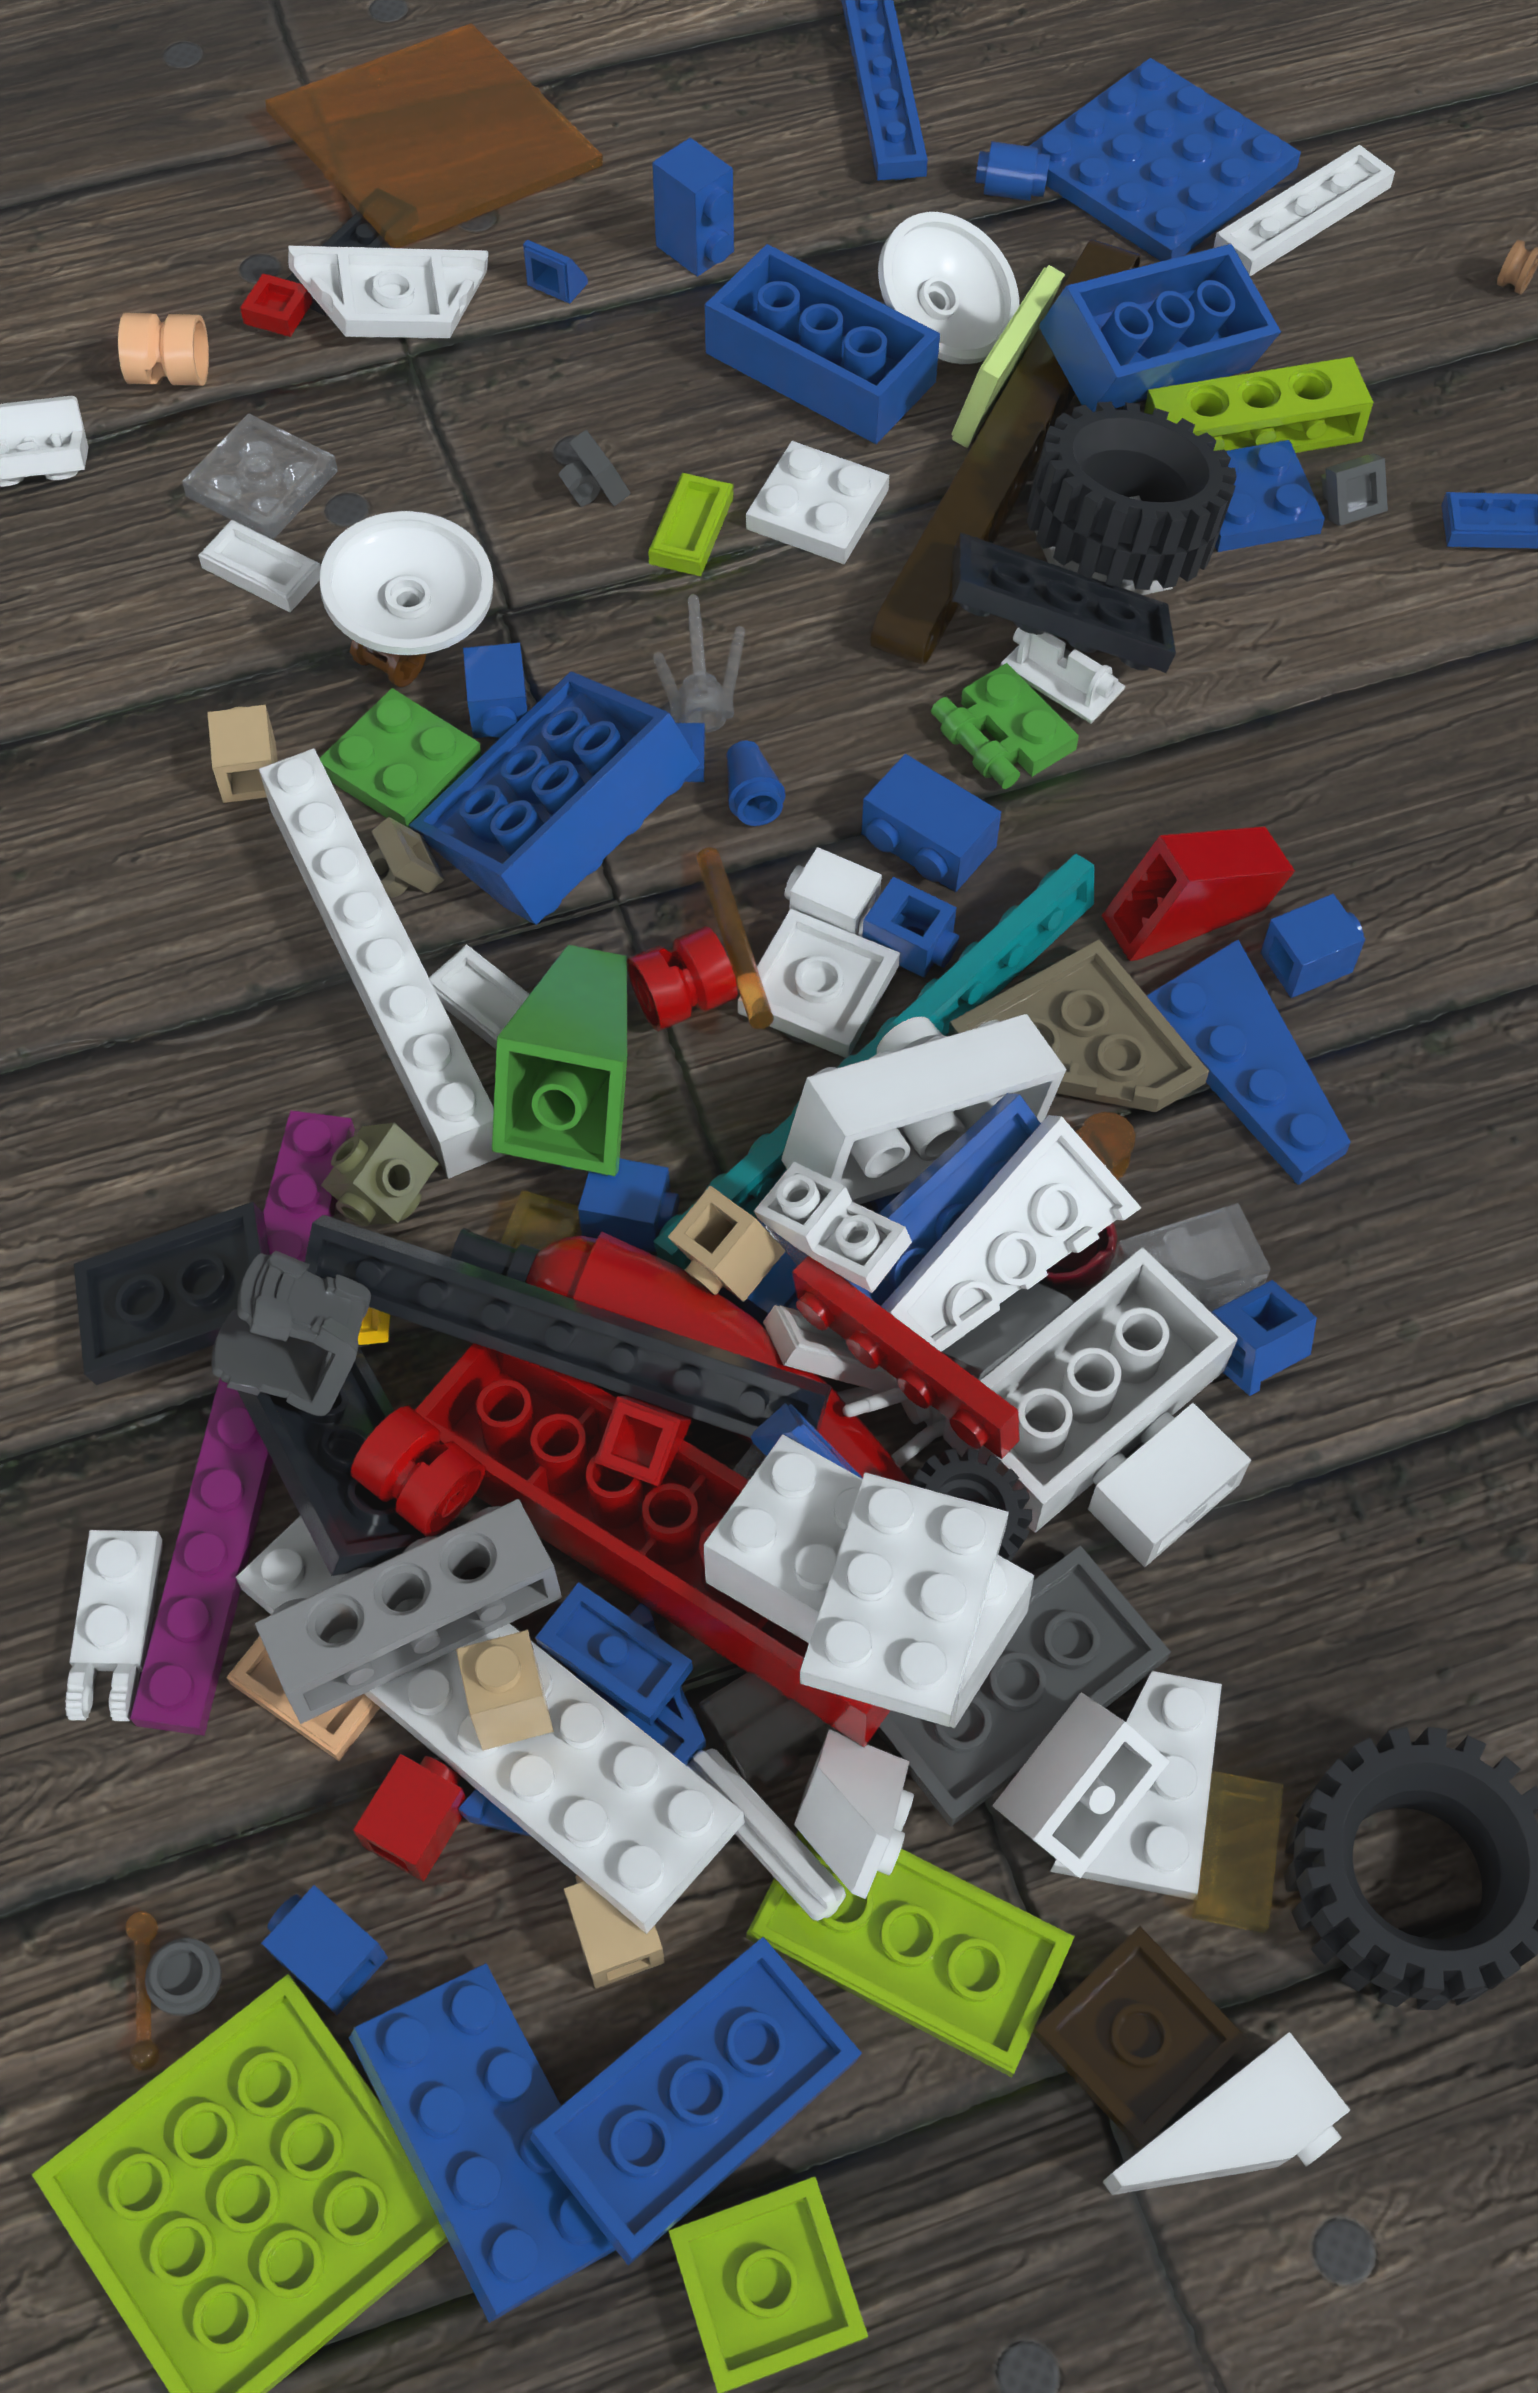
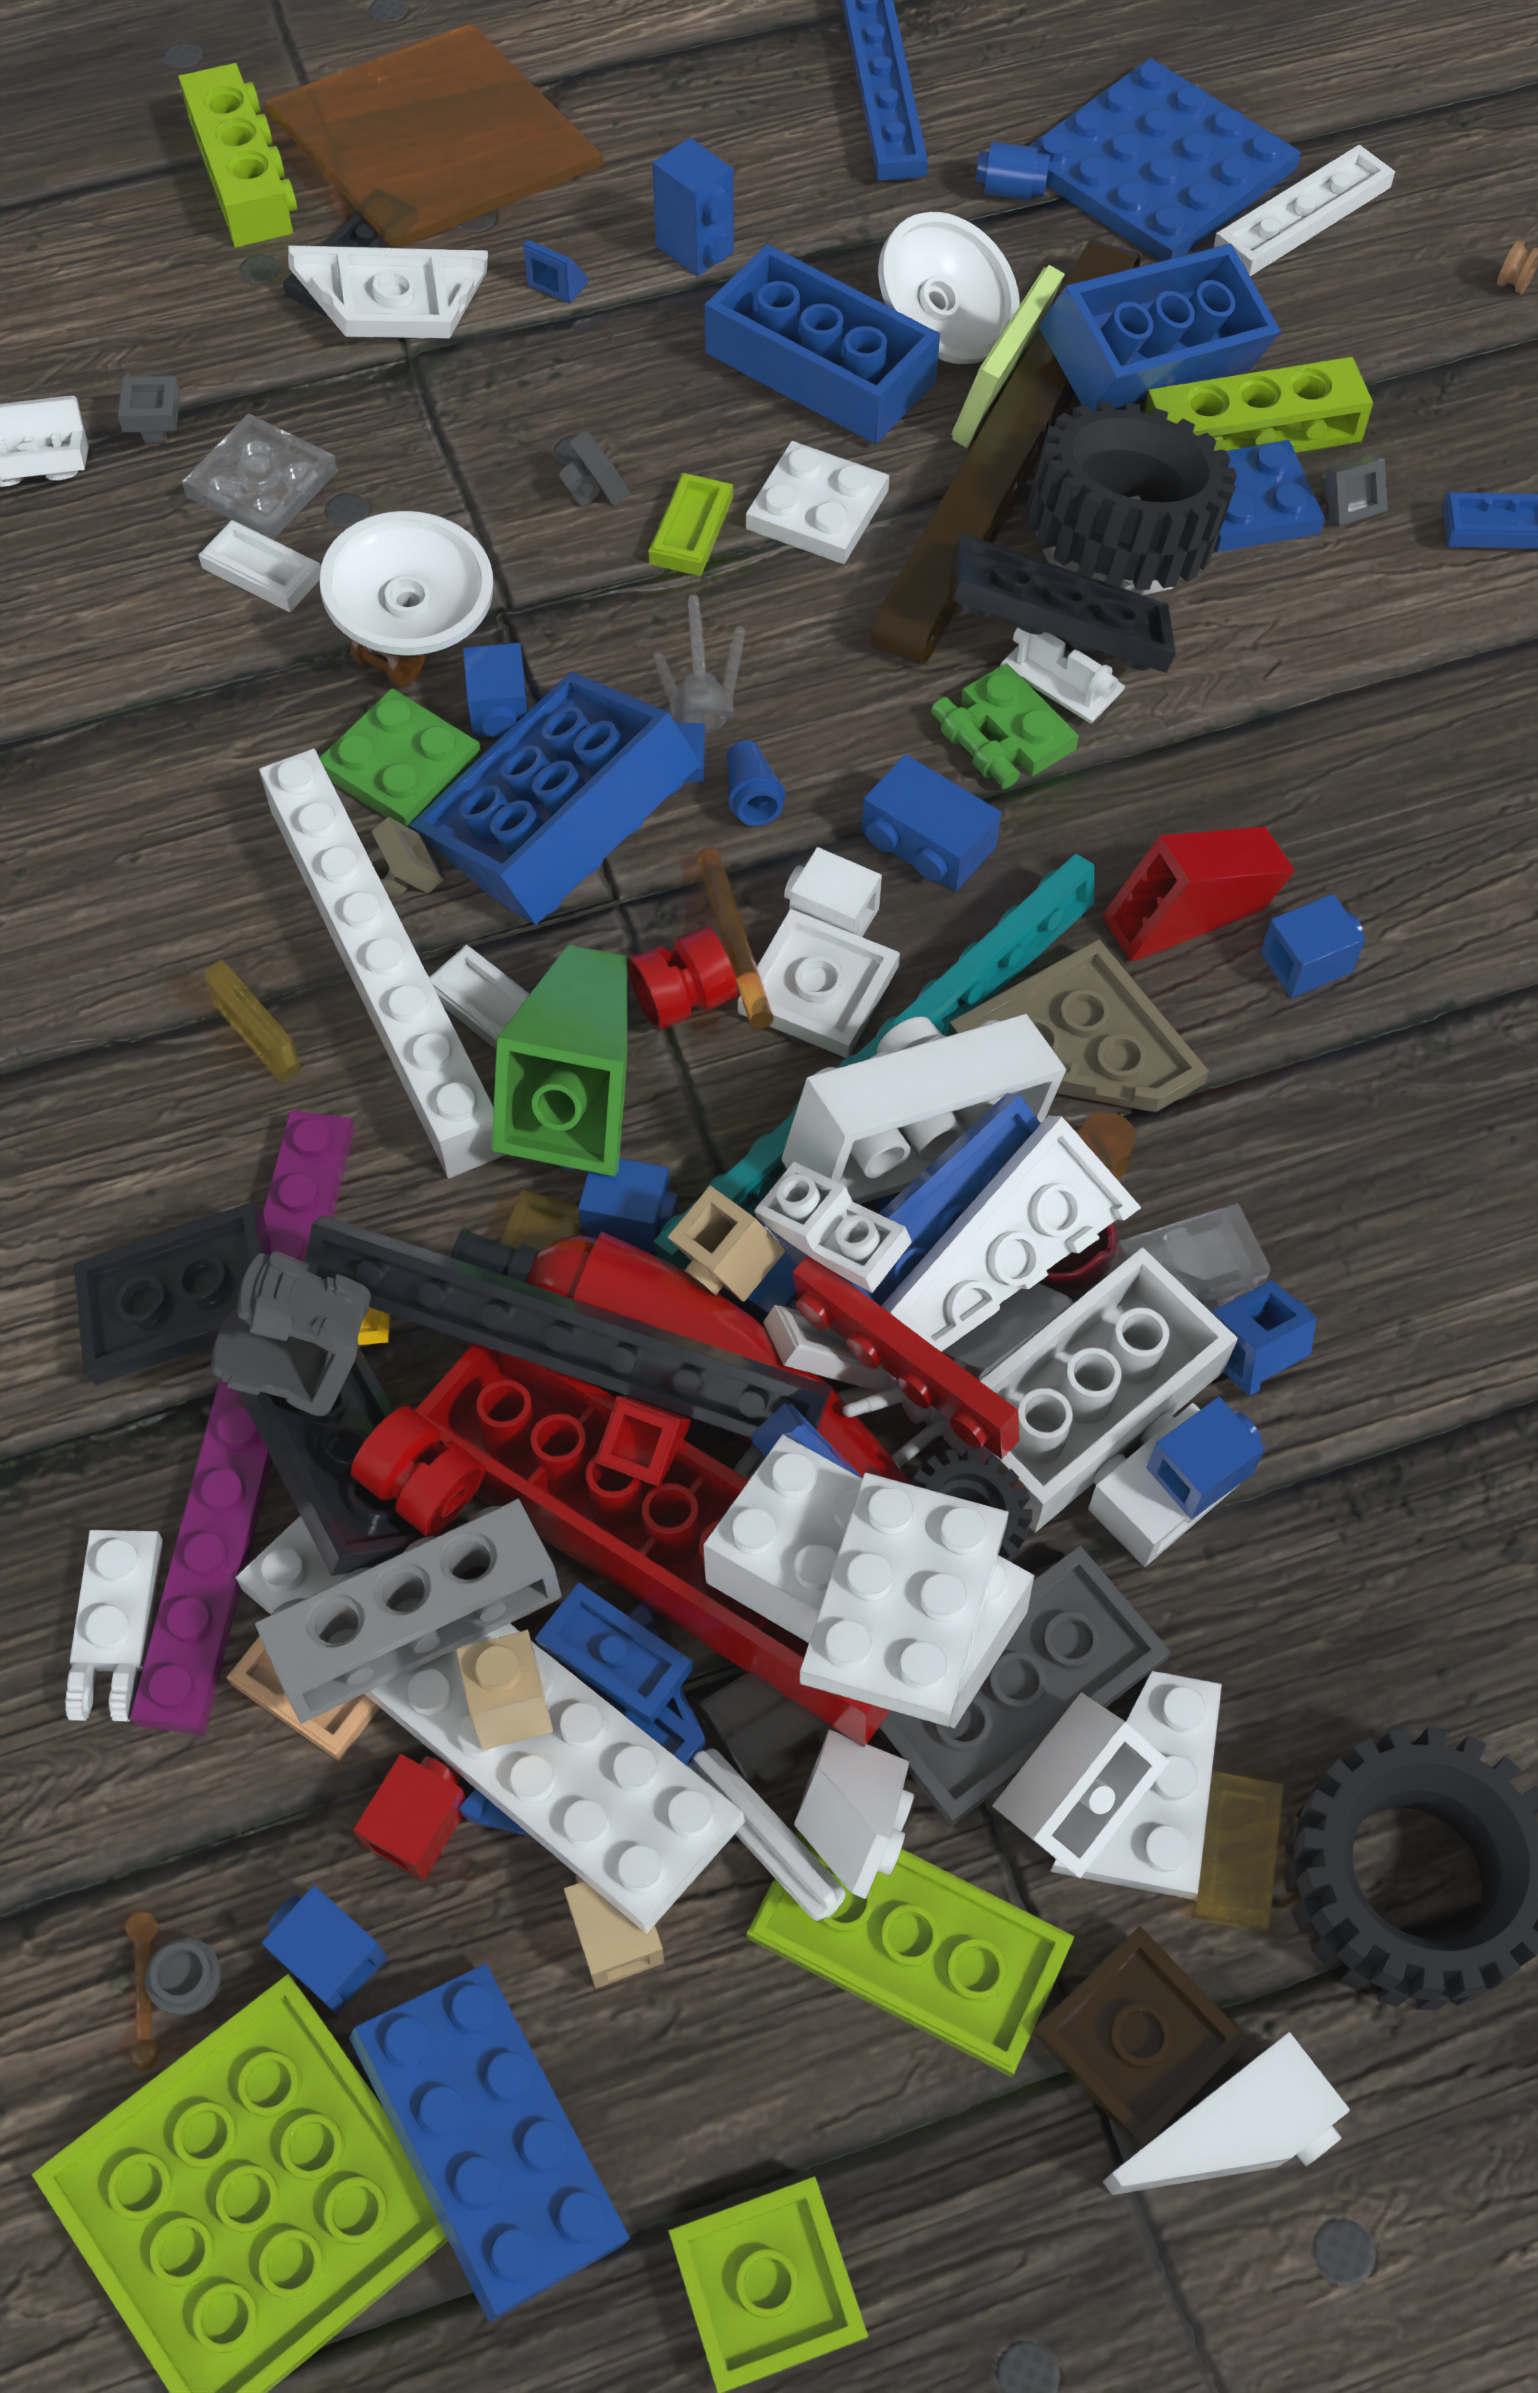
light nougat wheel [118,313,209,386] -> none
tan brick [207,704,278,803] -> none
red plate [240,273,313,337] -> none
olive brick [321,1123,439,1226] -> none
blue plate [530,1937,862,2266] -> none
blue brick [862,877,959,978] -> none
blue wing [1147,940,1351,1185] -> none
none -> dark grey tile [118,376,180,444]
none -> lime brick [178,63,297,248]
none -> clear yellow tile [204,959,302,1083]
none -> blue brick [1147,1396,1266,1520]

